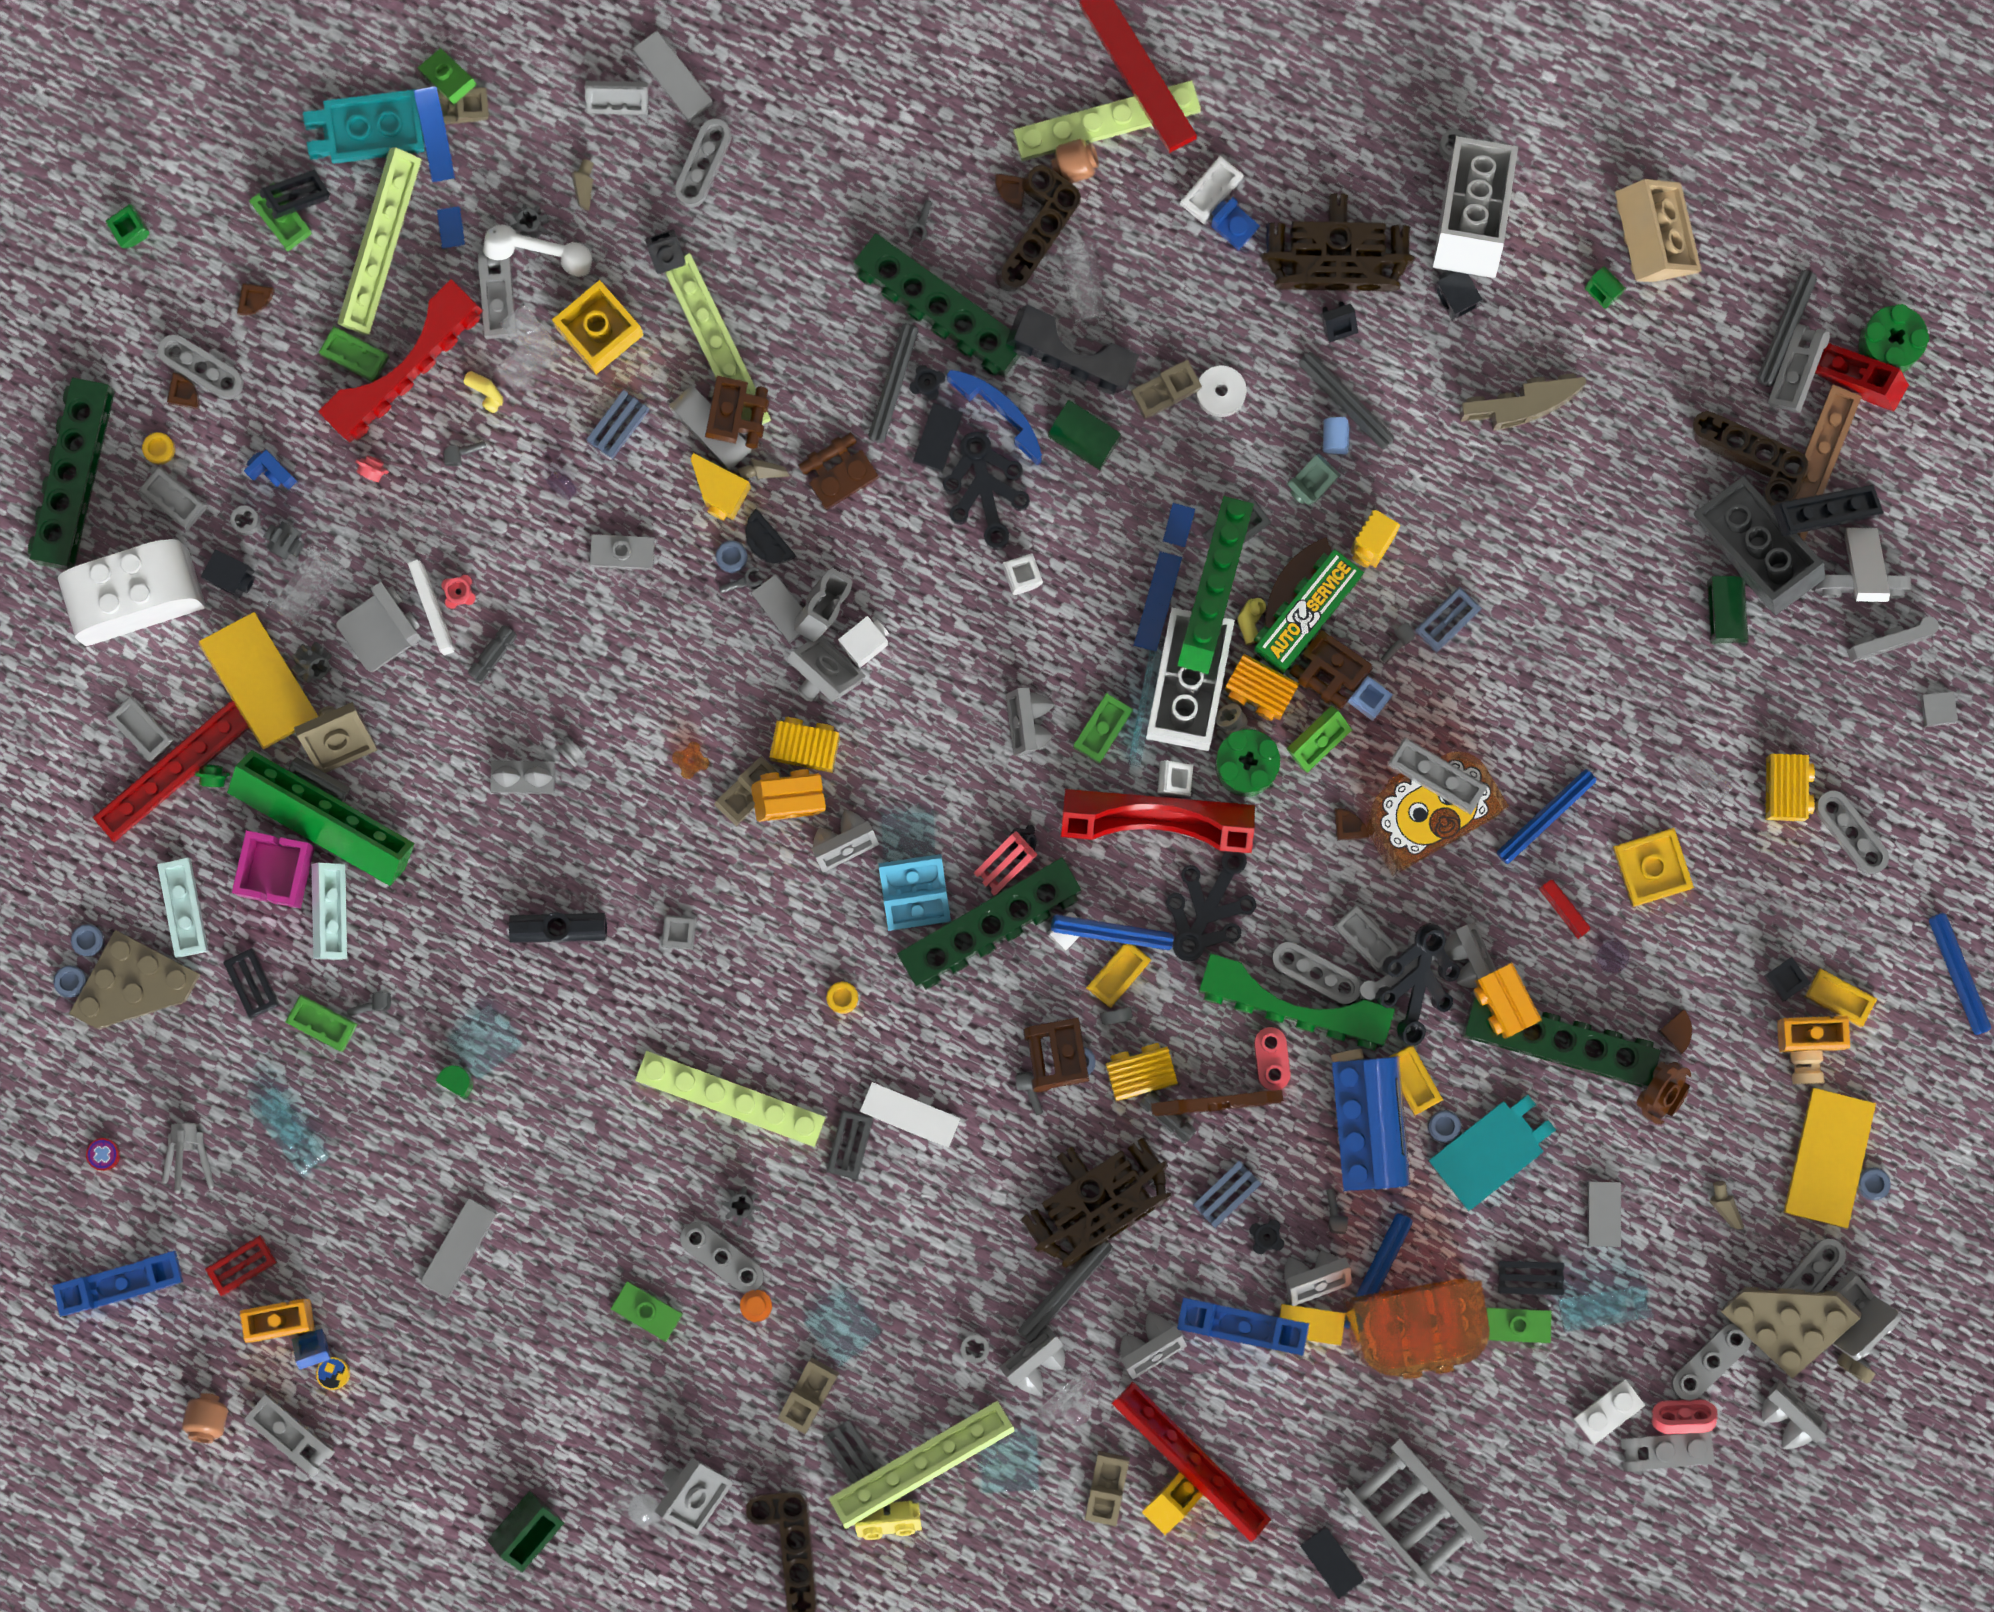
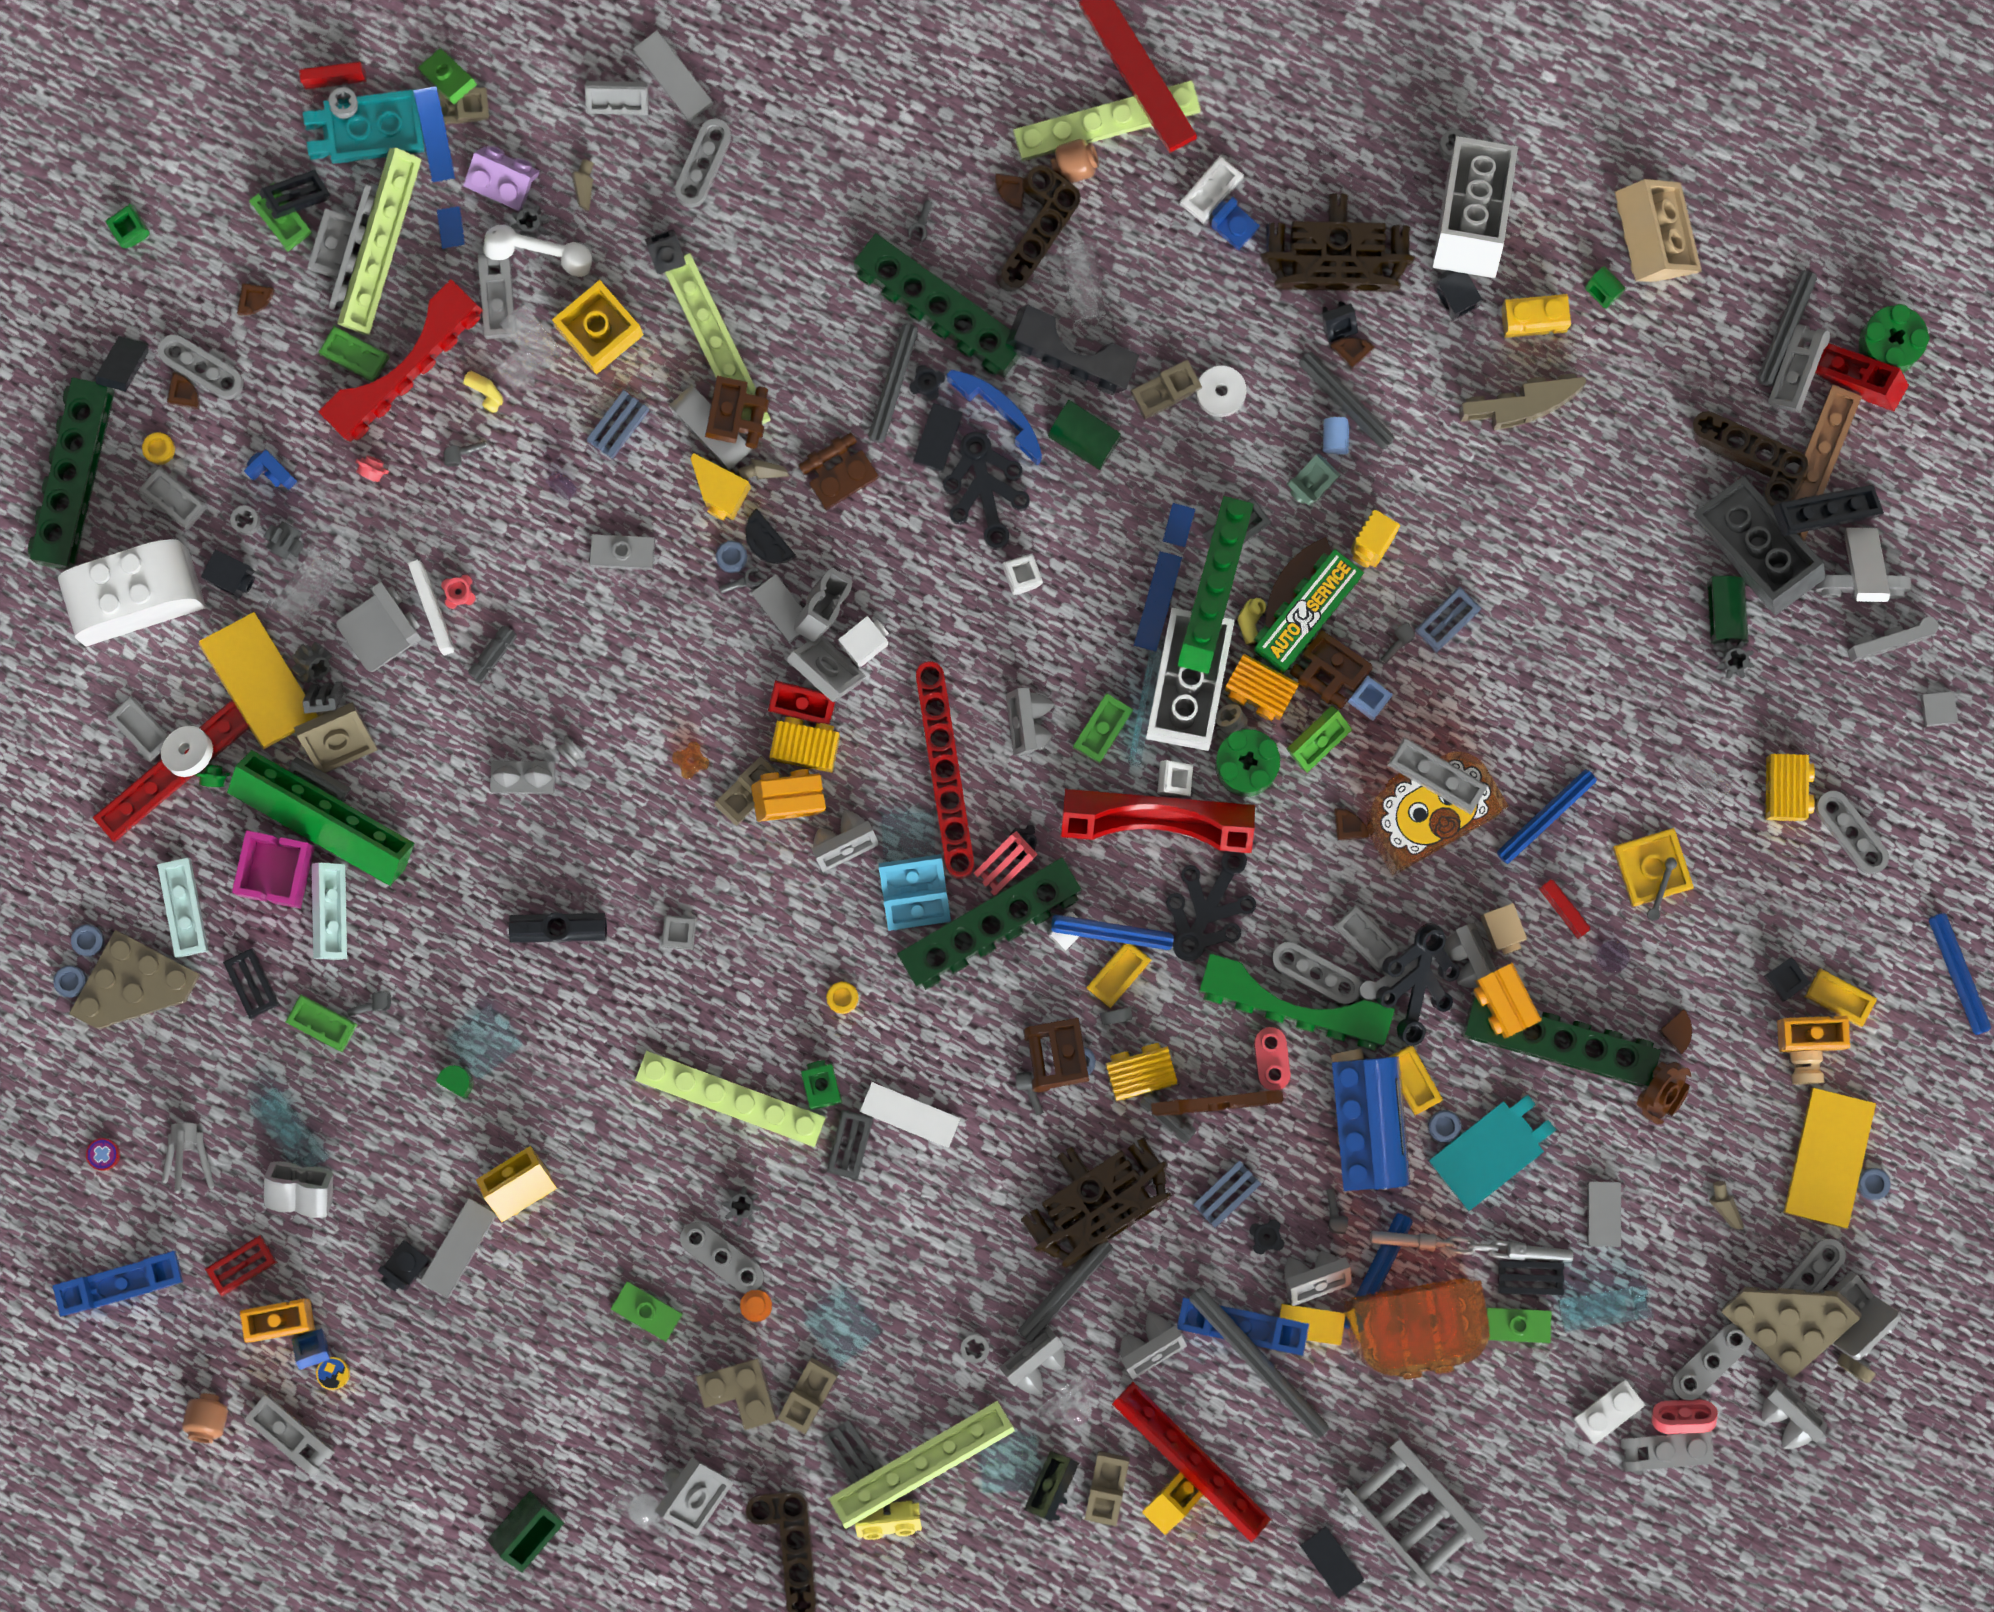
none -> black tile [96,336,149,392]
none -> white piece [161,726,213,777]
none -> light grey brick [264,1161,333,1218]
none -> red tile [299,61,367,89]
none -> dark grey tile [303,681,344,713]
none -> light grey bracket [307,185,374,310]
none -> light grey bush [329,87,358,119]
none -> black bracket [377,1240,430,1291]
none -> lavender bracket [463,146,540,211]
none -> brick [476,1146,557,1222]
none -> dark tan brick [696,1358,778,1430]
none -> red slope [768,680,836,725]
none -> green brick [801,1060,843,1110]
none -> red beam [916,661,974,879]
none -> black plate [1024,1451,1079,1522]
none -> dark grey axle [1190,1288,1329,1439]
none -> reddish brown tile [1330,338,1375,369]
none -> light grey piece [1370,1230,1573,1263]
none -> tan brick [1480,903,1527,955]
none -> yellow brick [1501,294,1571,338]
none -> dark grey hinge [1647,857,1677,921]
none -> dark grey gear [1715,641,1755,679]

